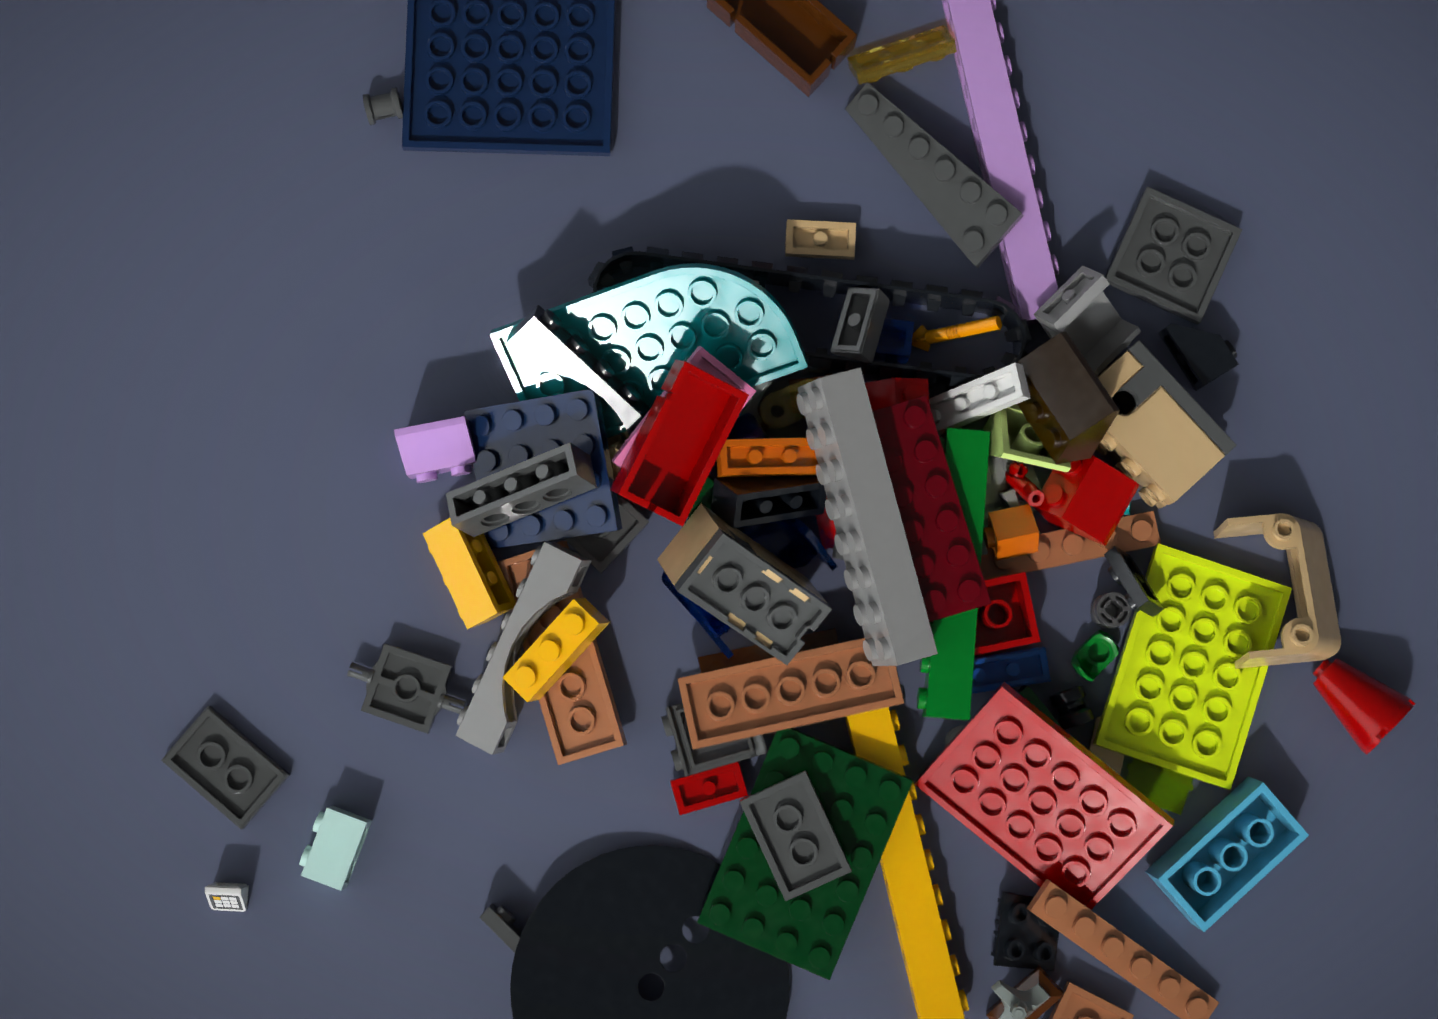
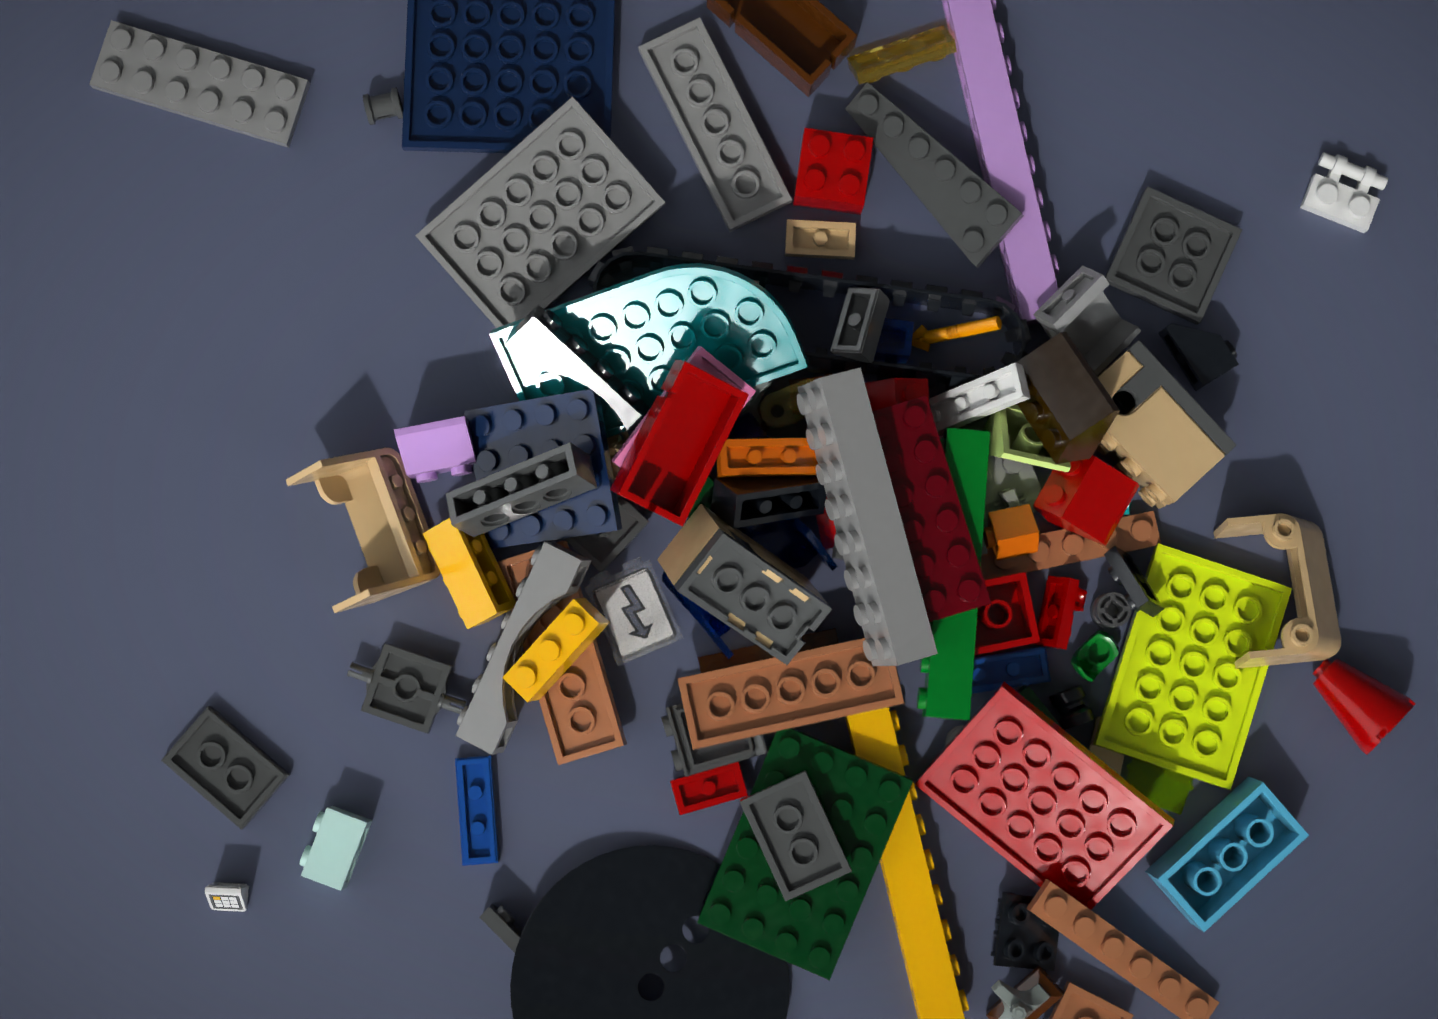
red arm [1005,461,1045,507] -> none
none -> light grey plate [89,20,310,148]
none -> tan windscreen [286,448,441,613]
none -> light grey plate [415,96,666,328]
none -> blue tile [455,755,499,866]
none -> clear panel [584,557,683,666]
none -> light grey plate [638,17,792,232]
none -> red brick [793,128,874,215]
none -> red hinge [1034,576,1087,650]
none -> white plate [1300,152,1388,233]

